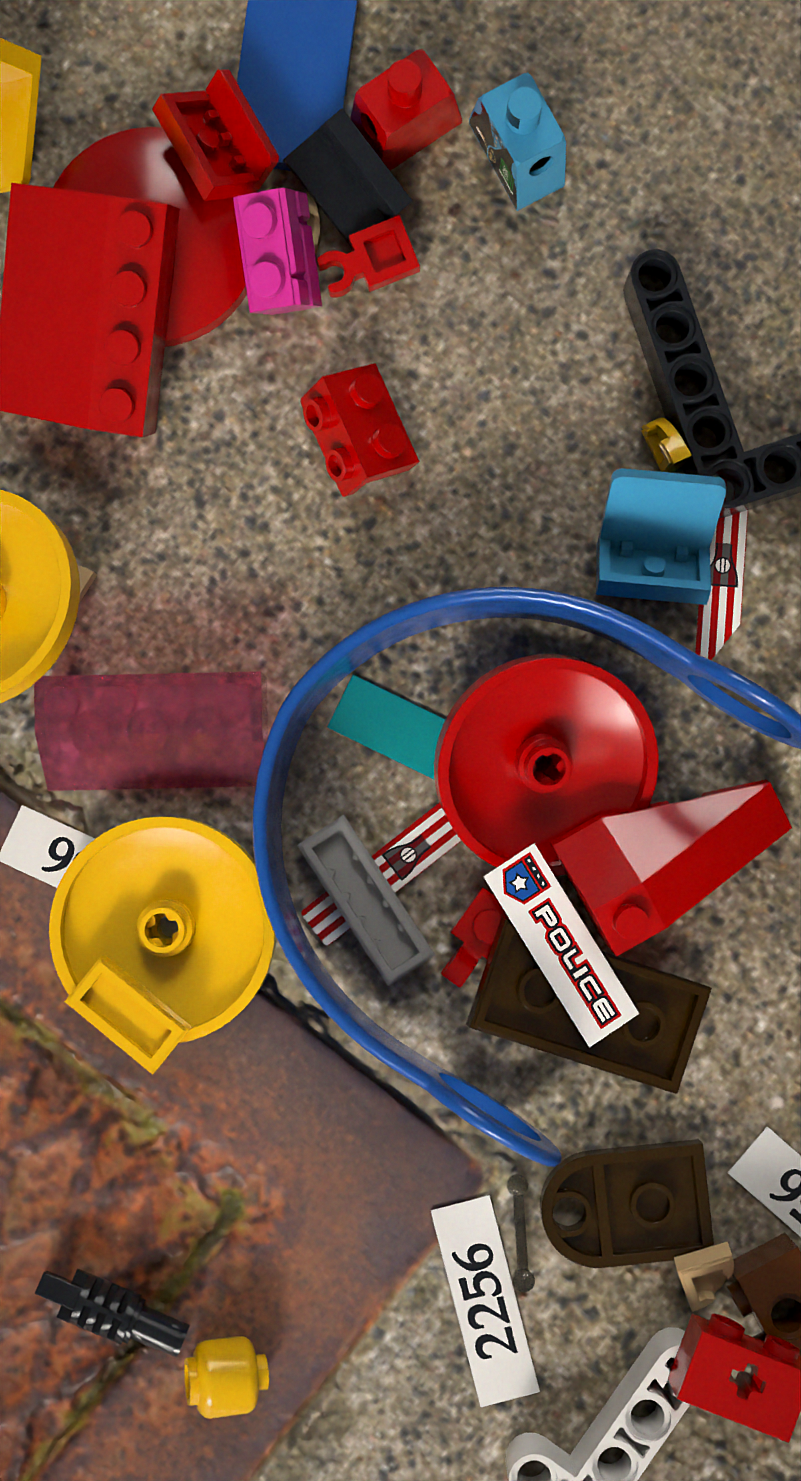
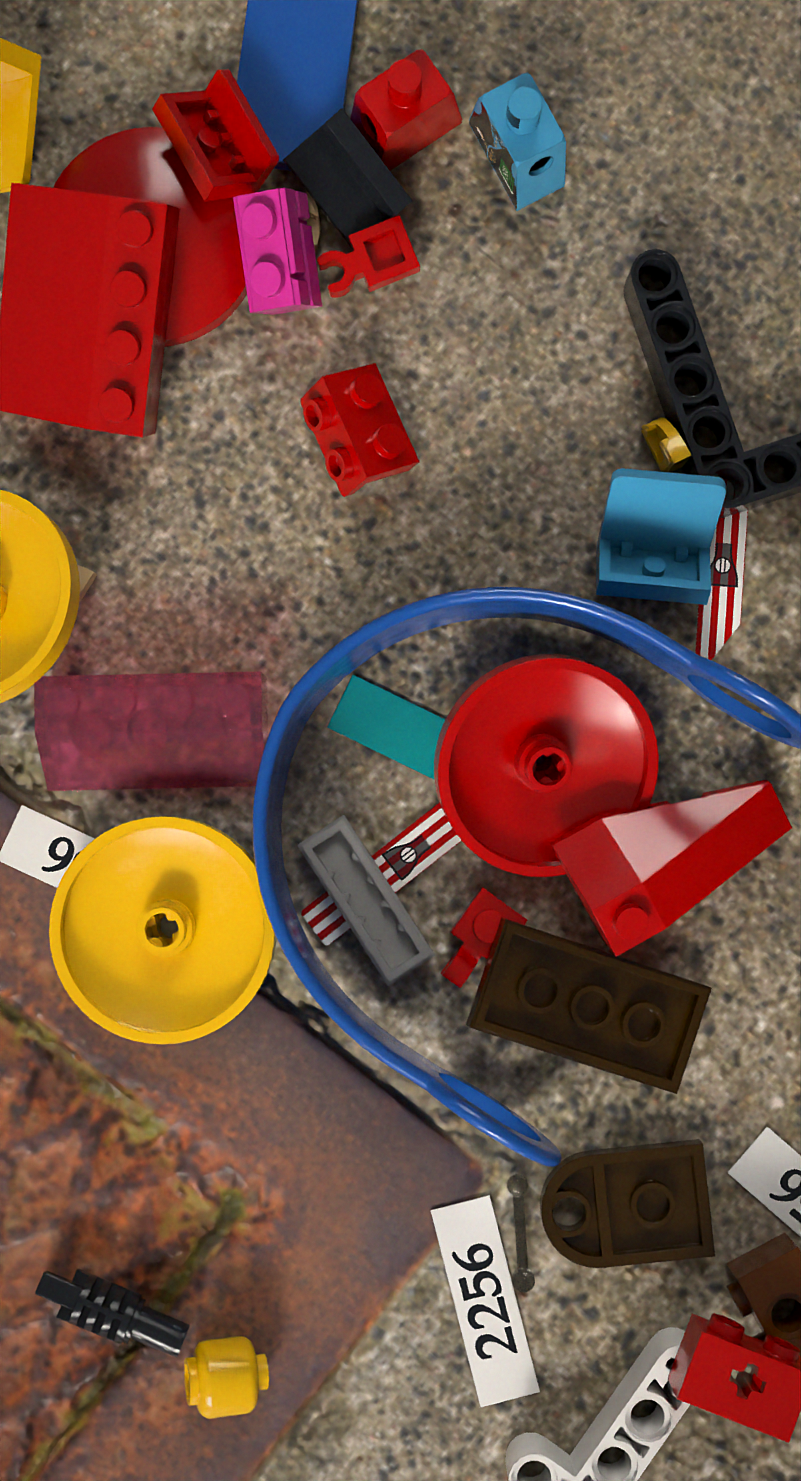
yellow tile [64,955,192,1075] -> none
white sticker [483,843,639,1047] -> none
tan tile [674,1241,734,1312] -> none

